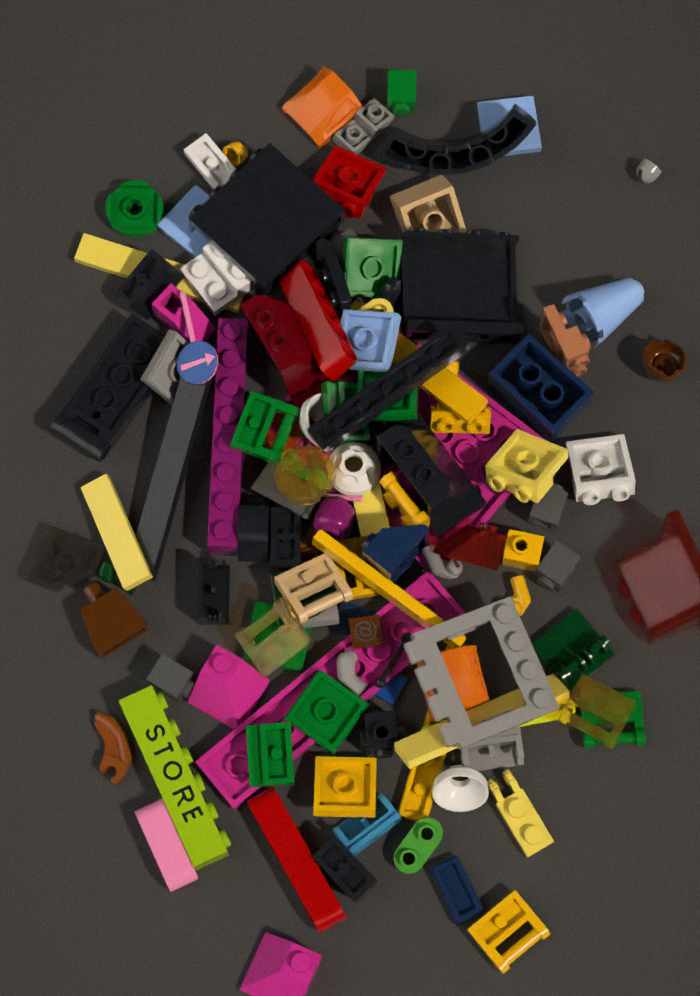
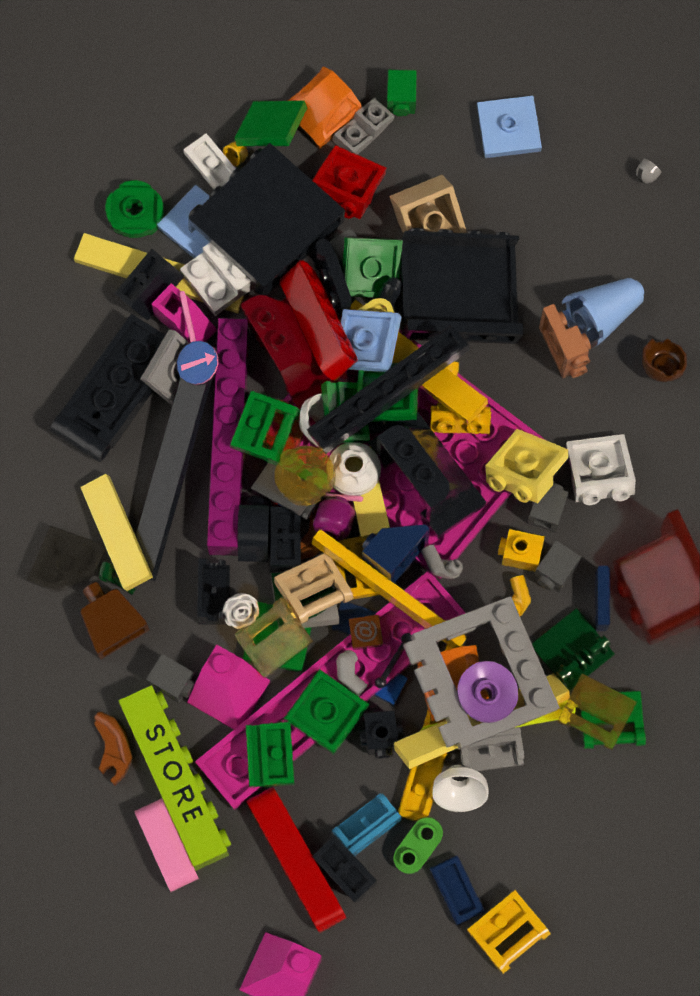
yellow plate [313,756,377,818] -> none
black brick [377,104,537,175] -> none
yellow plate [379,471,430,527] -> none
clear red slope [433,522,507,571] -> none
dark blue brick [487,334,594,443] -> none
light yellow hinge [487,769,554,858] -> none
none -> white plate [222,593,259,629]
none -> green tile [234,101,307,146]
none -> medium lavender dish [457,661,518,723]
none -> dark blue tile [595,566,610,631]

